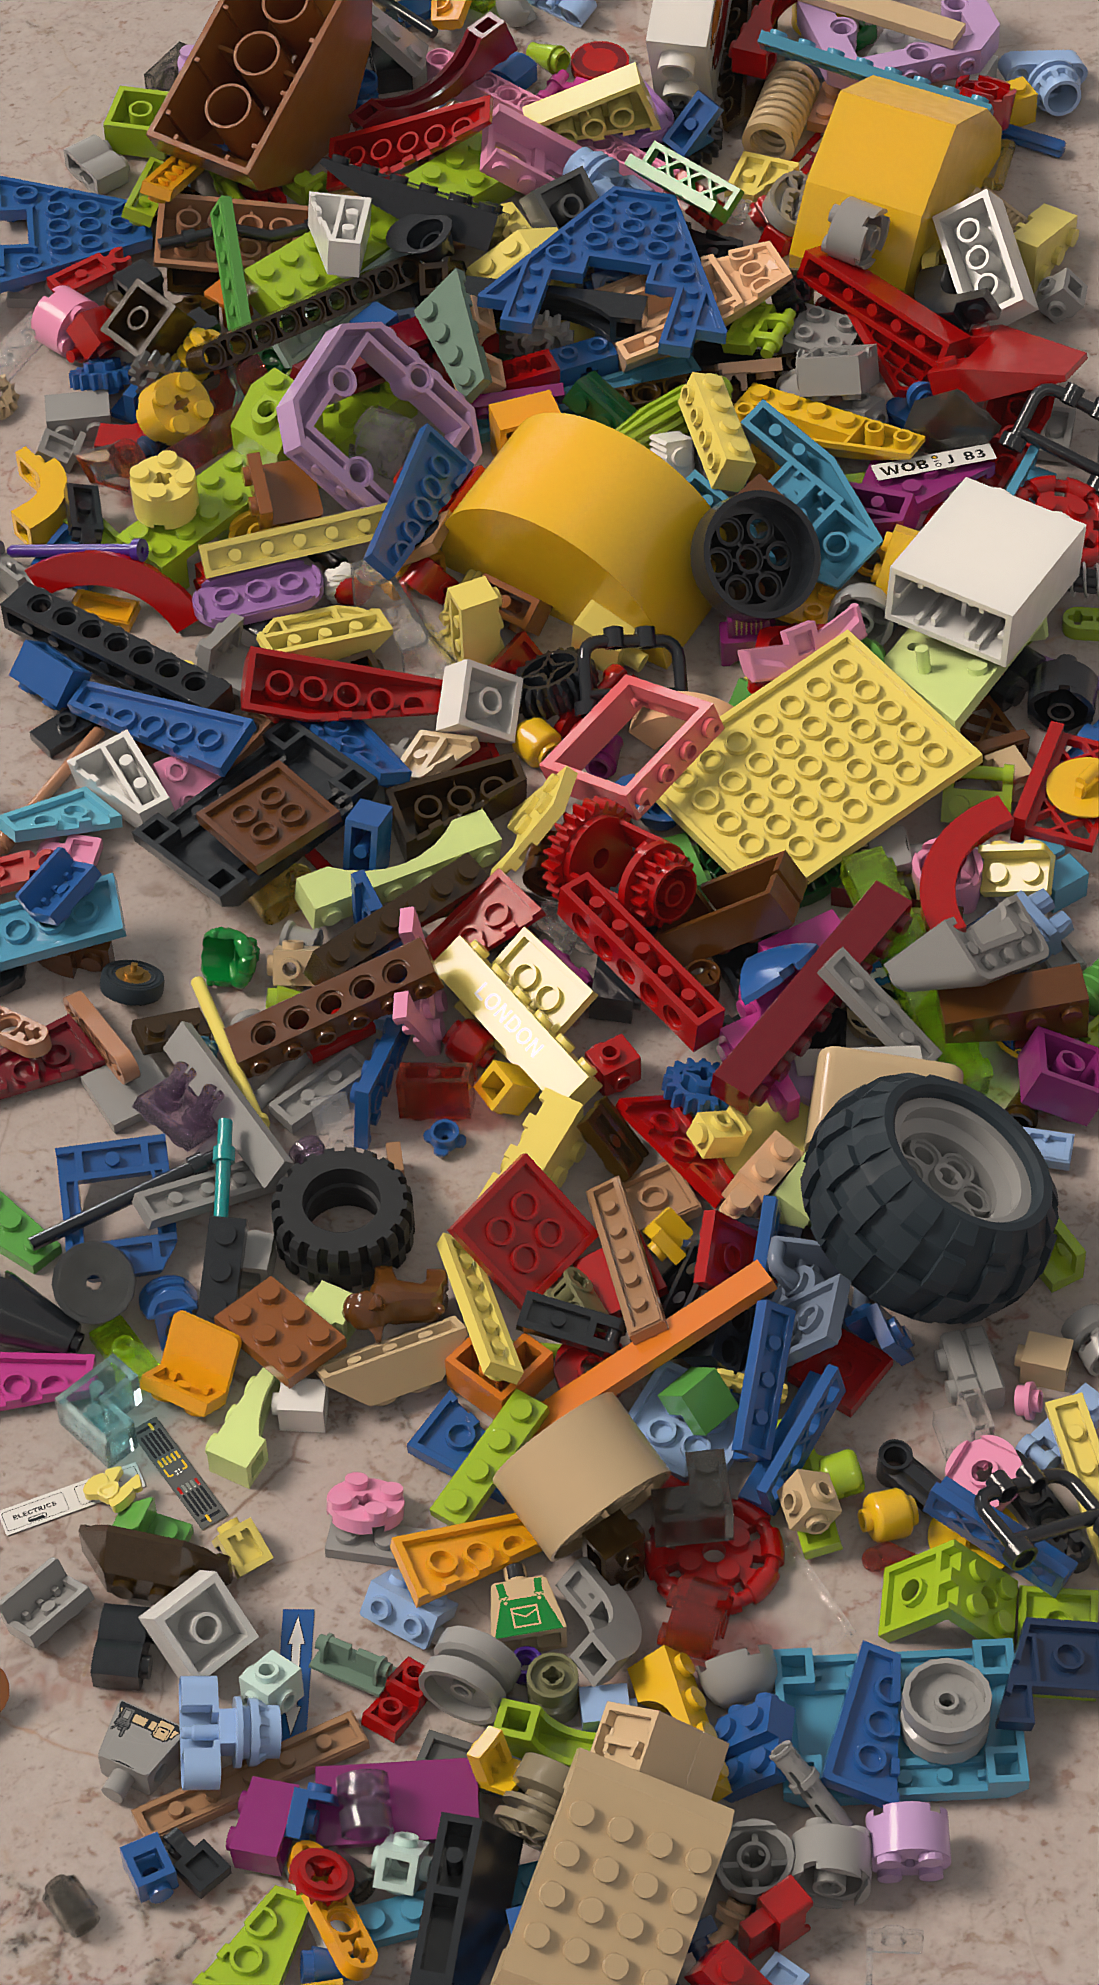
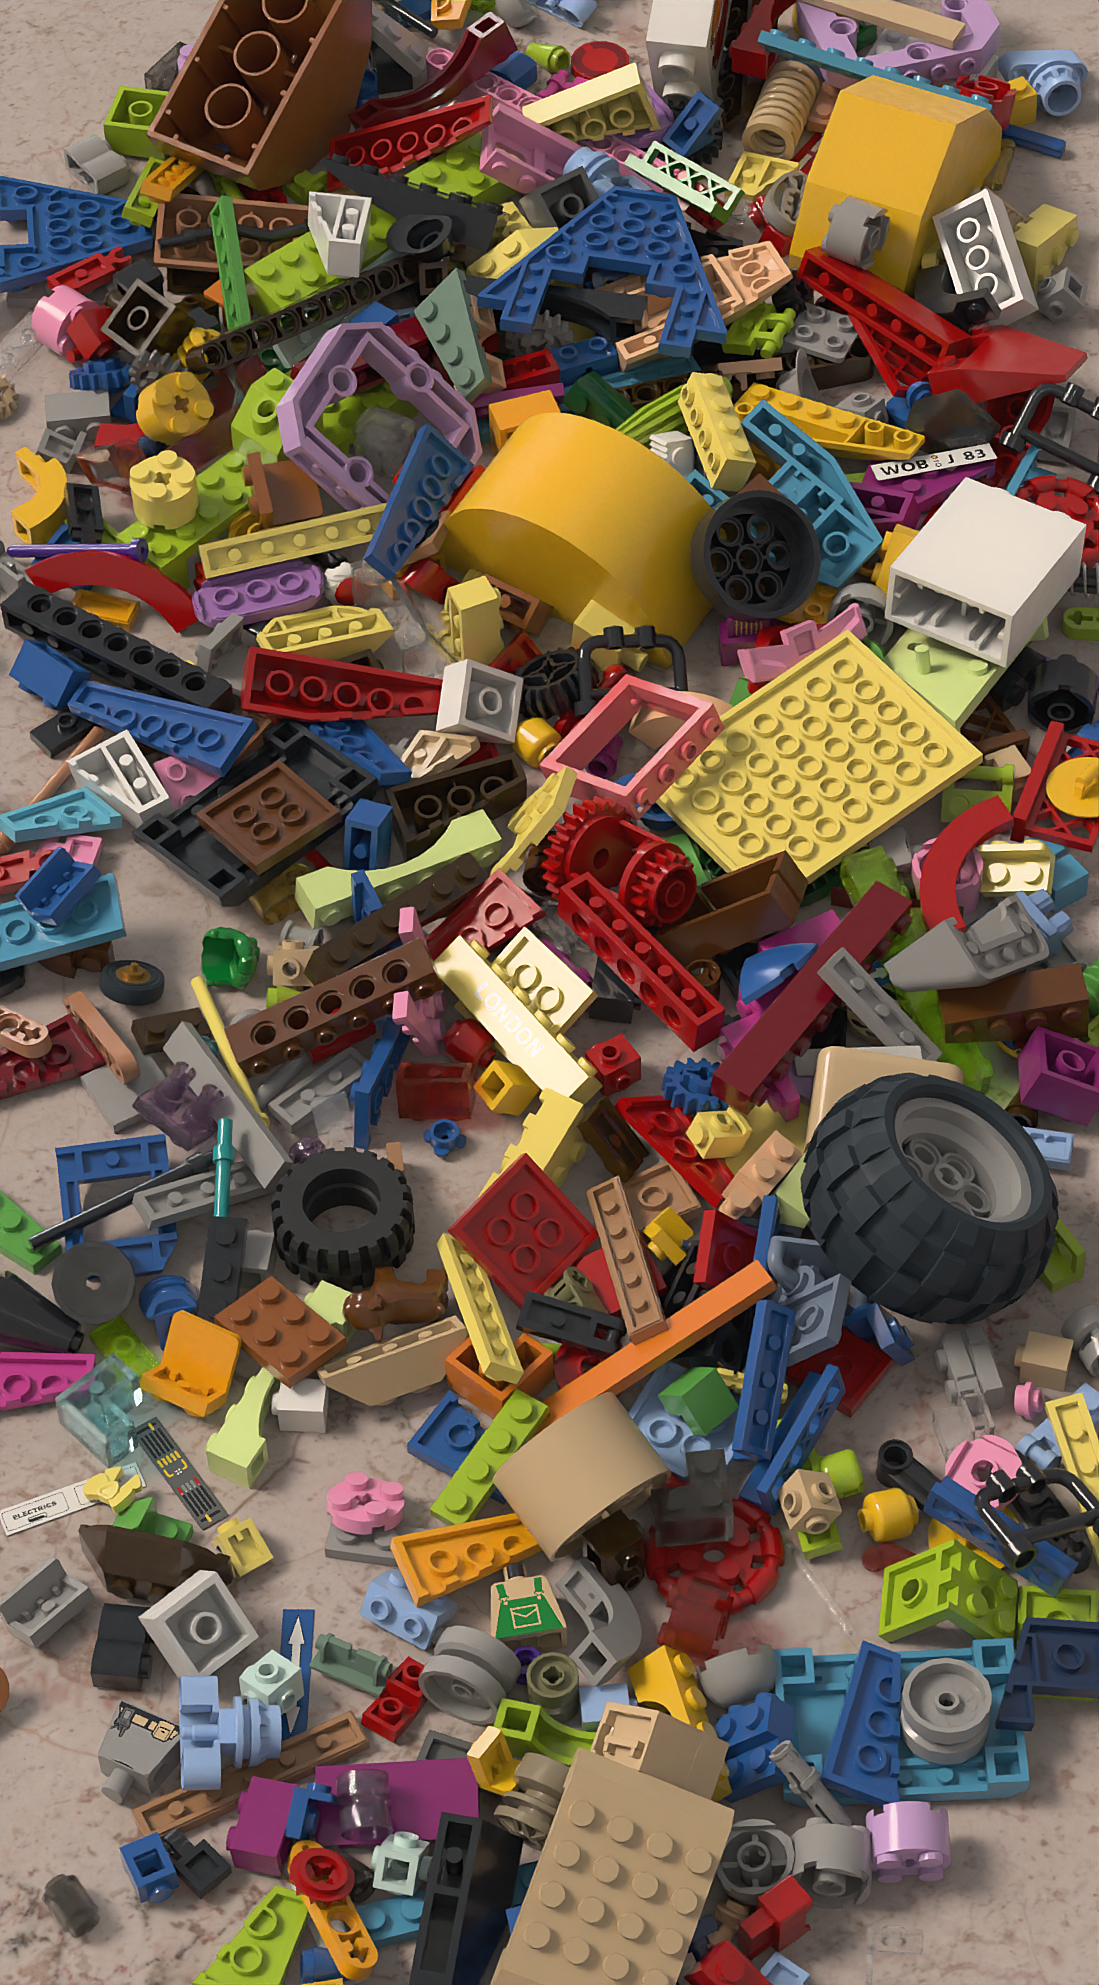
light grey brick [796,344,880,402] -> none

